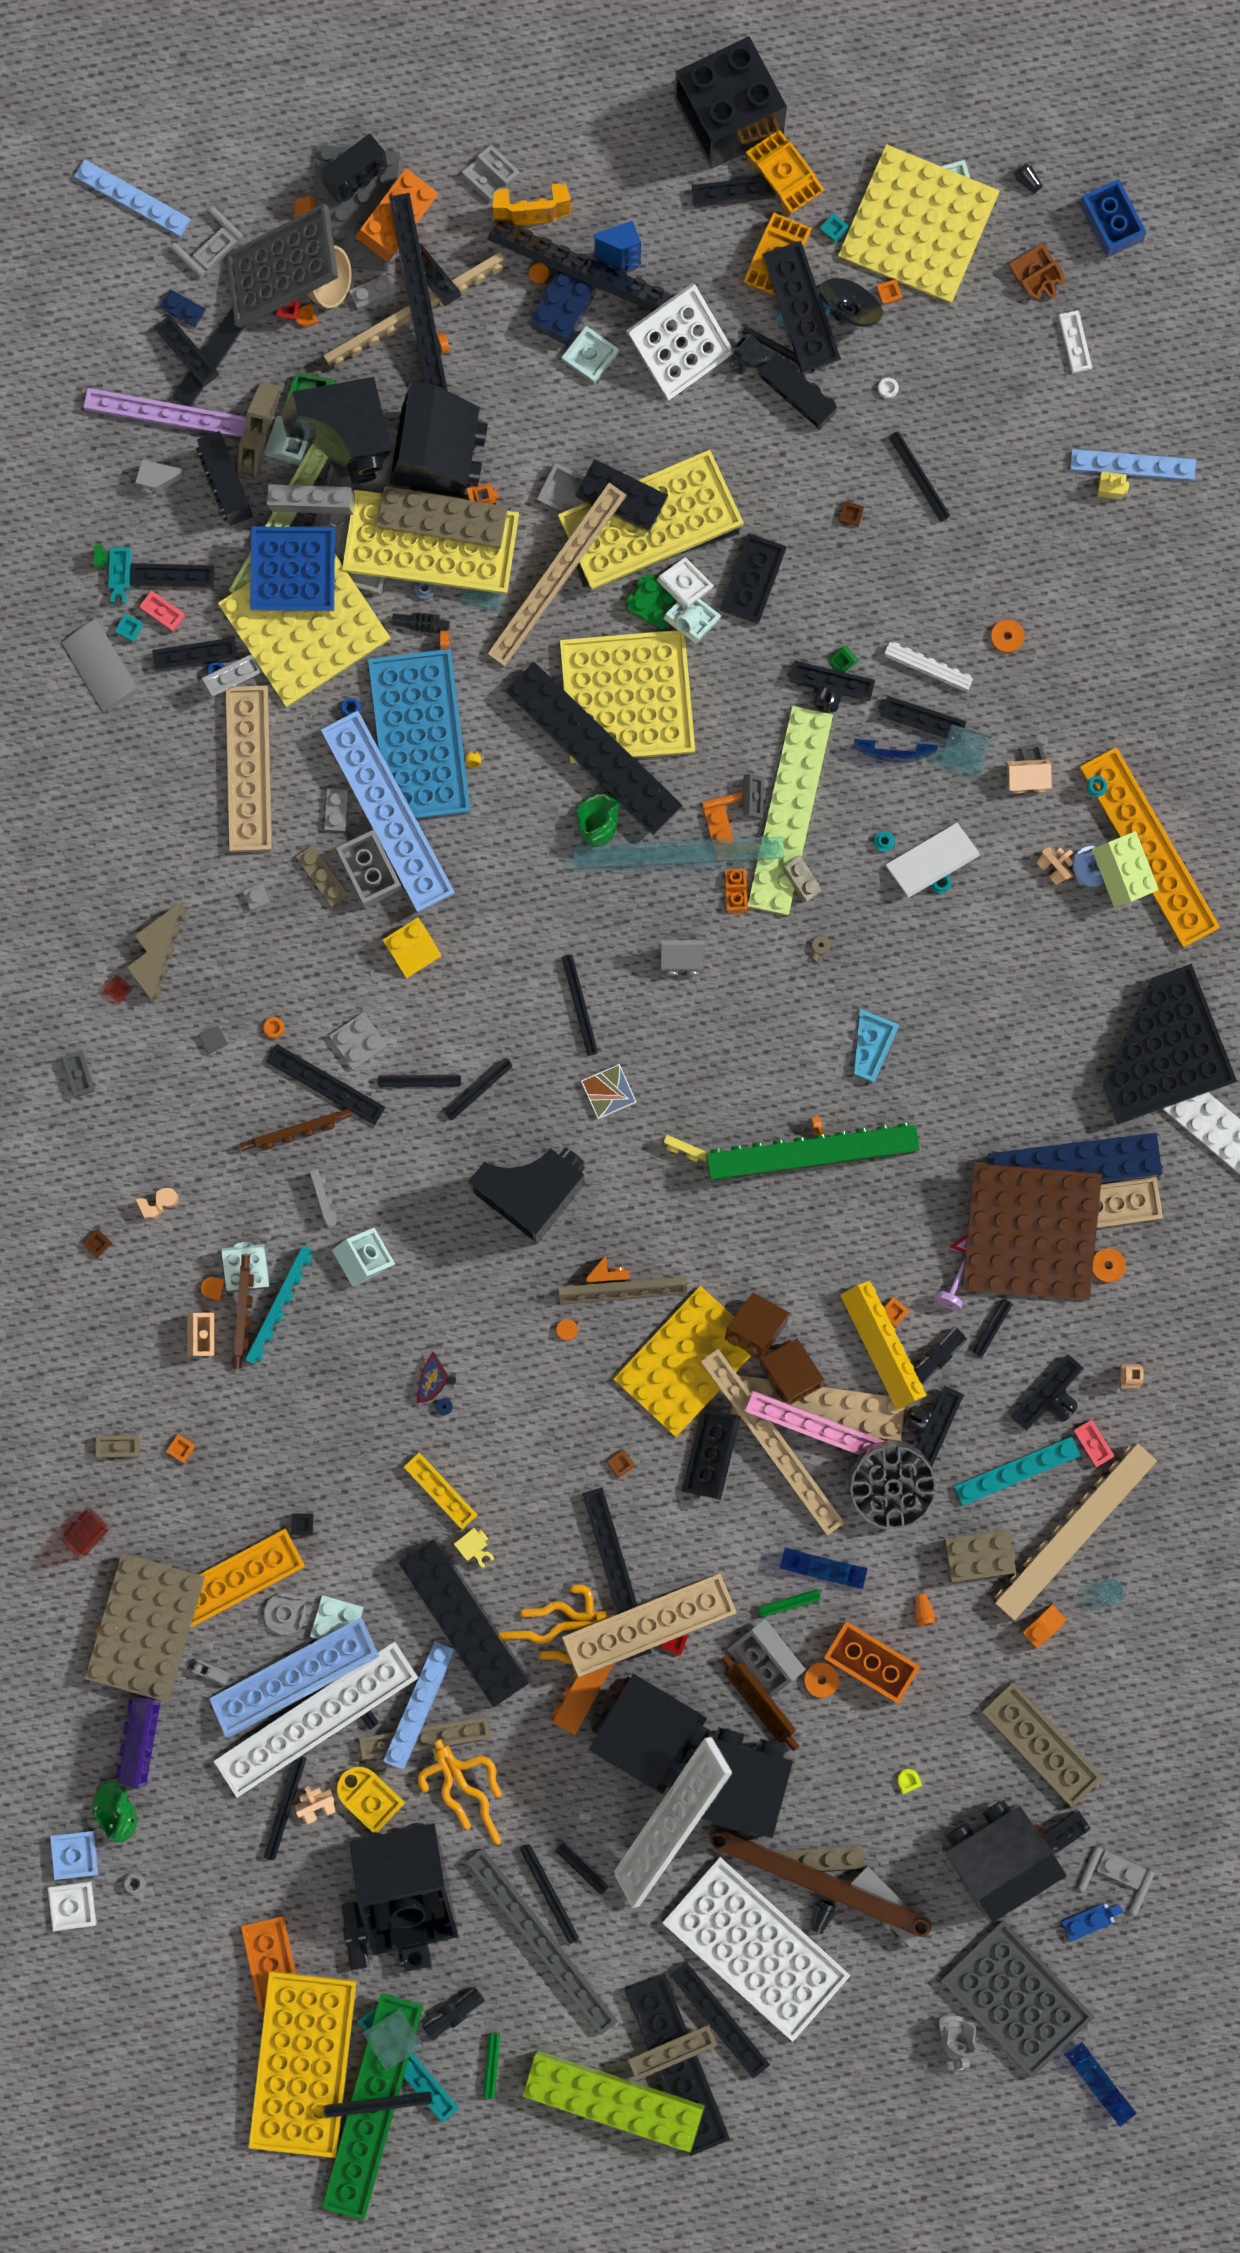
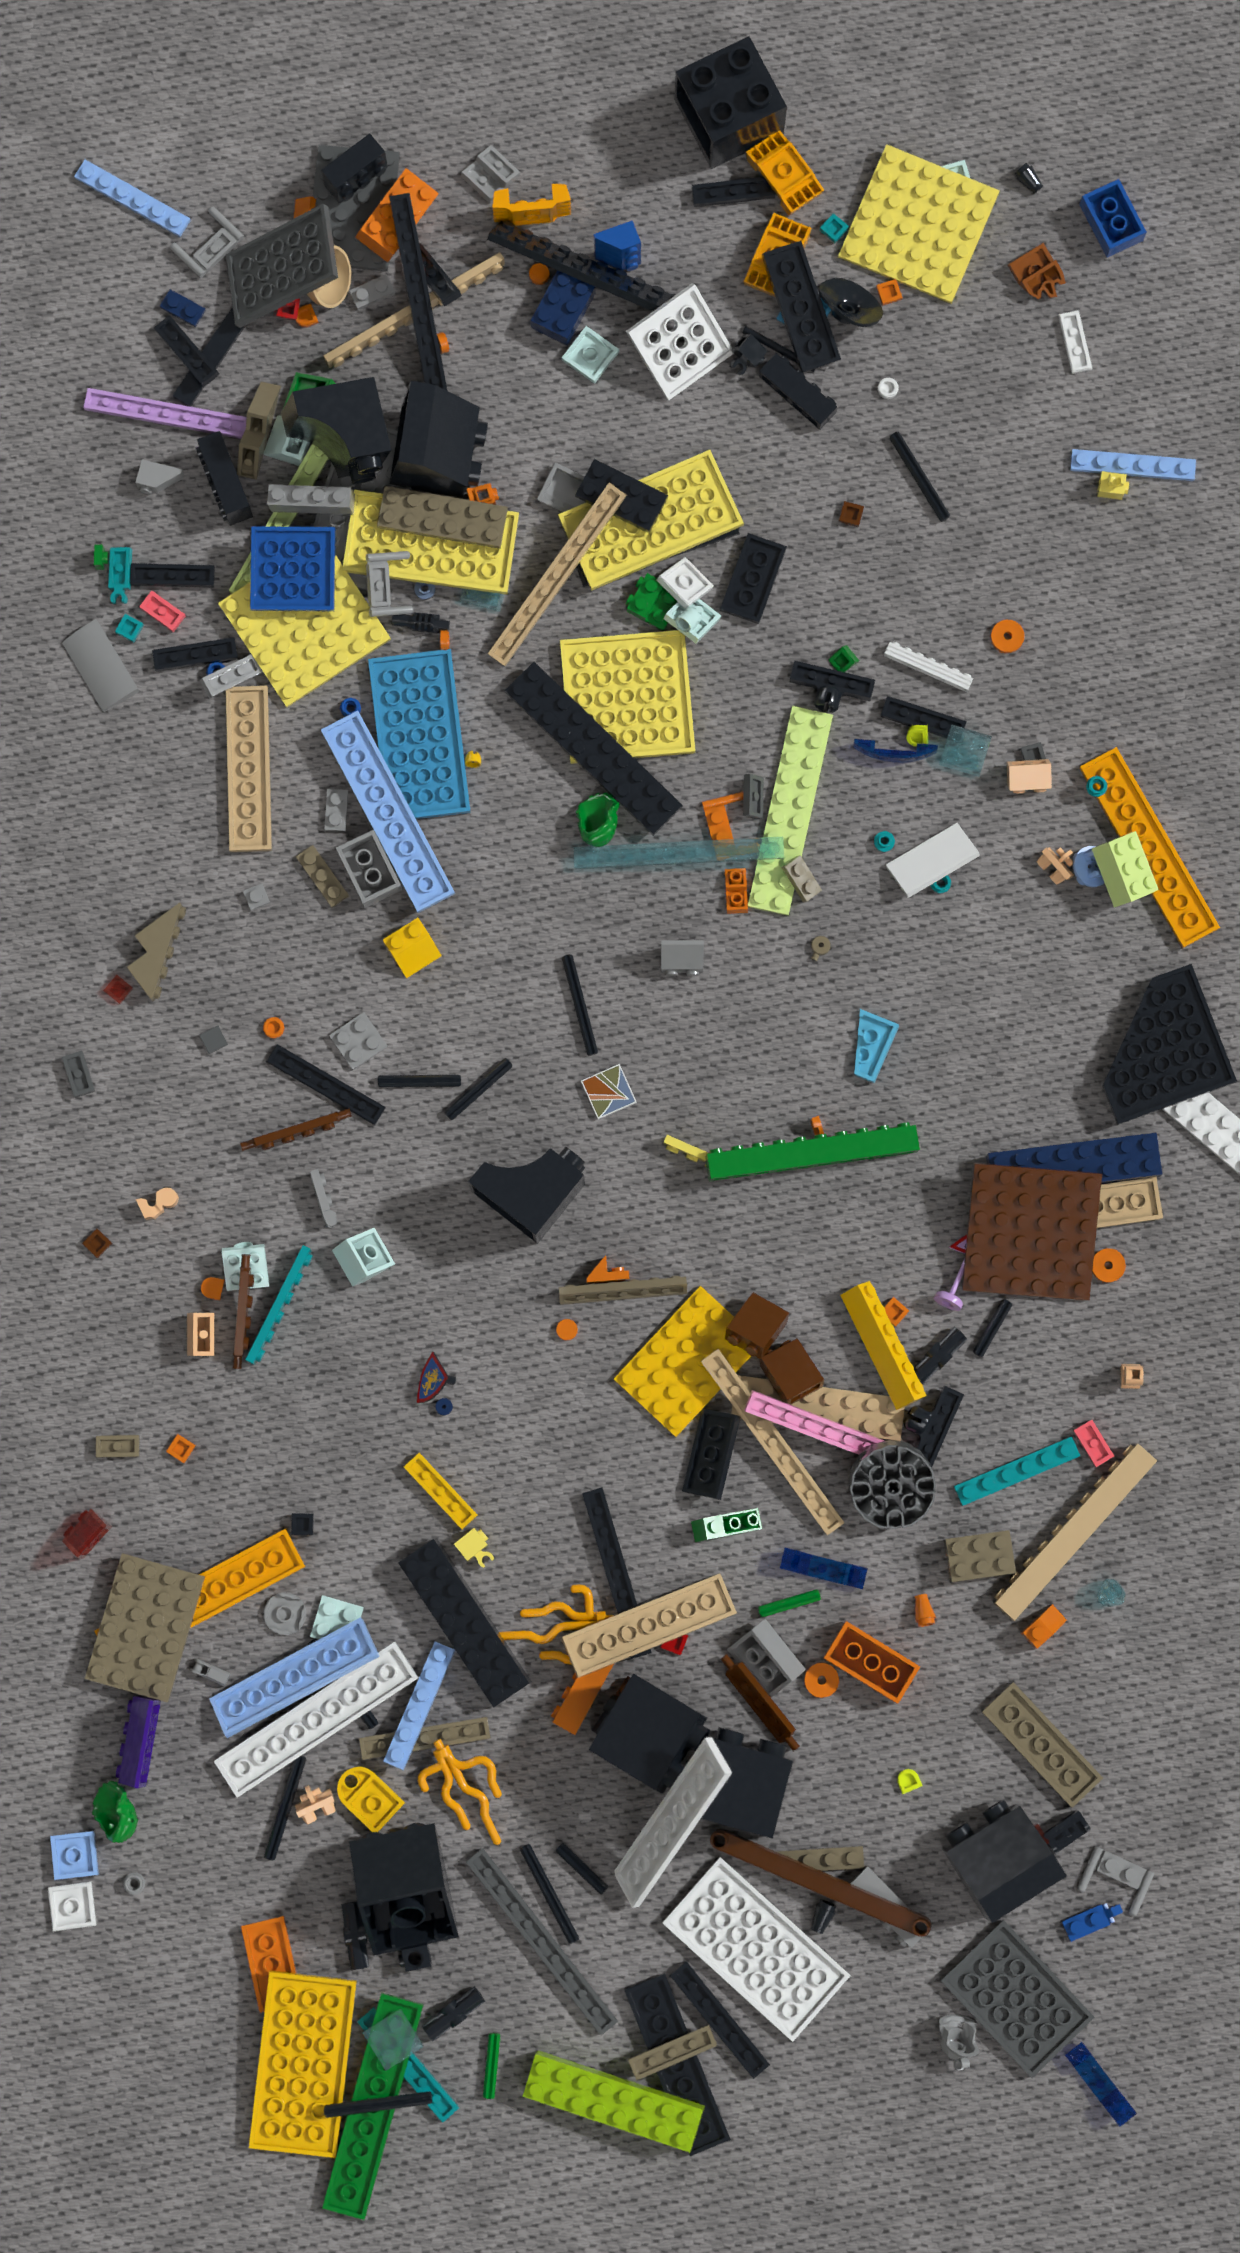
dark orange tile [606,1449,636,1479] -> none
black plate [1011,1354,1084,1432] -> none
none -> light grey plate [366,551,413,617]
none -> green slope [691,1508,762,1543]
none -> neon yellow tile [906,725,928,747]

